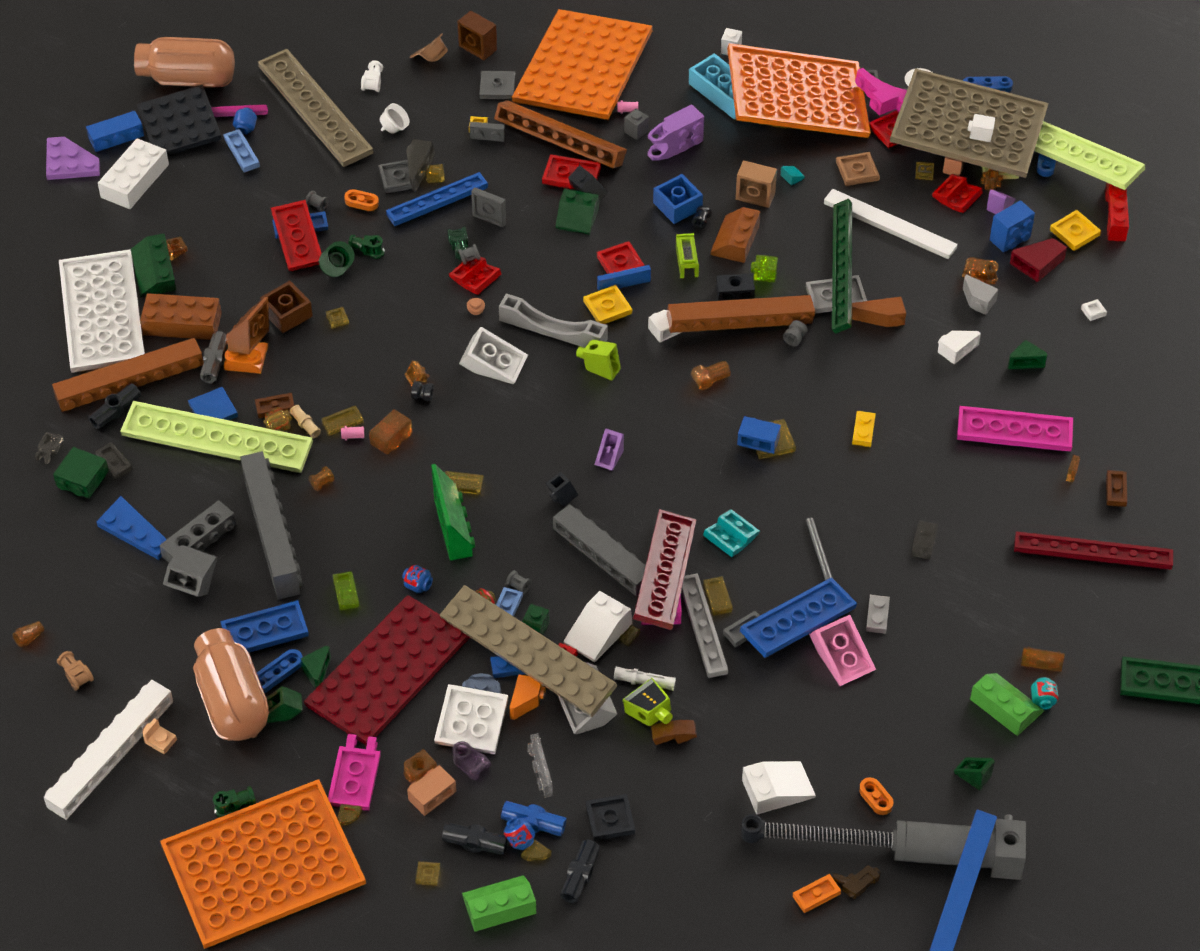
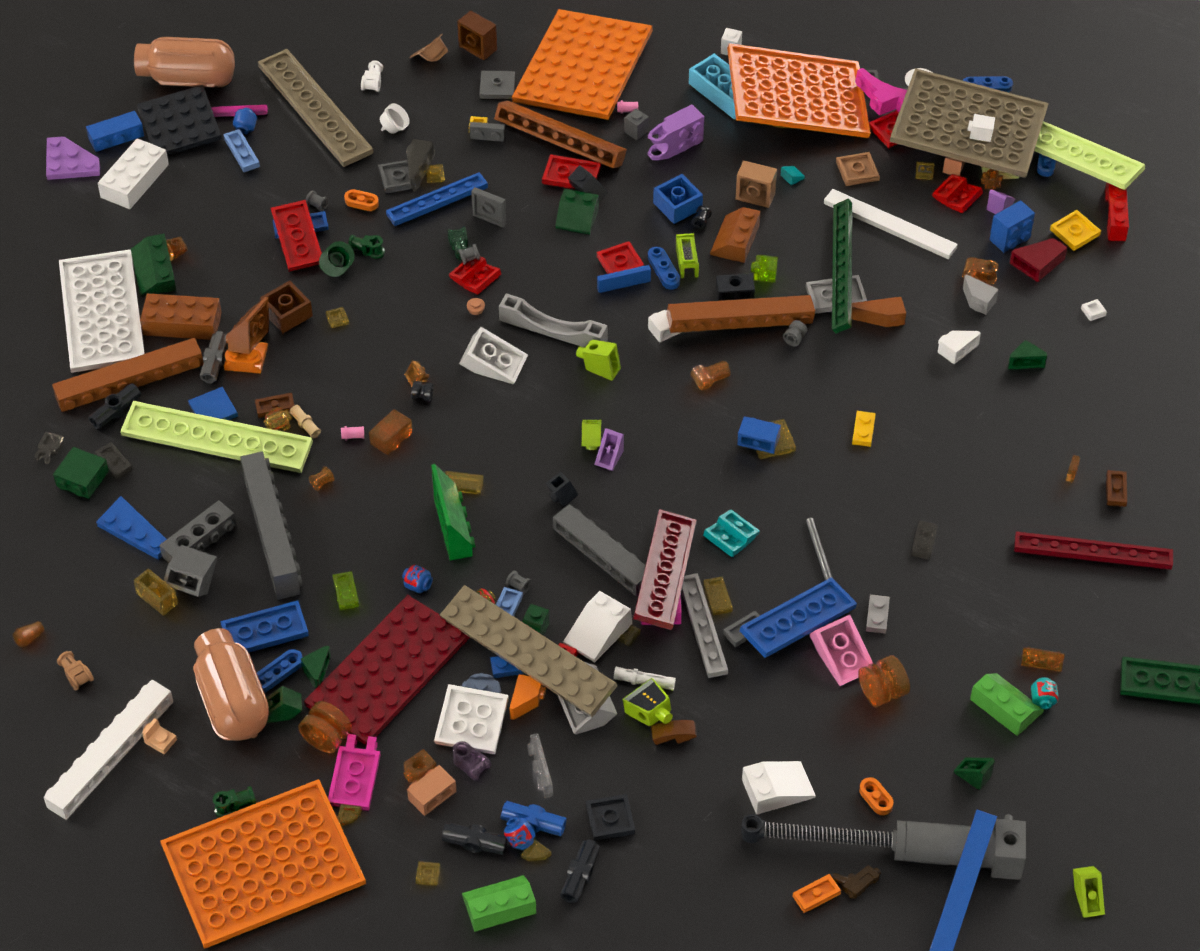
clear yellow tile [321,405,364,436] -> none
yellow plate [583,285,632,324] -> none
dark pink plate [957,406,1073,452] -> none
none -> clear yellow brick [133,569,178,616]
none -> clear orange wheel [298,701,352,753]
none -> lime slope [582,420,602,450]
none -> blue plate [648,247,680,289]
none -> clear orange wheel [858,655,910,708]
none -> lime slope [1073,866,1105,918]

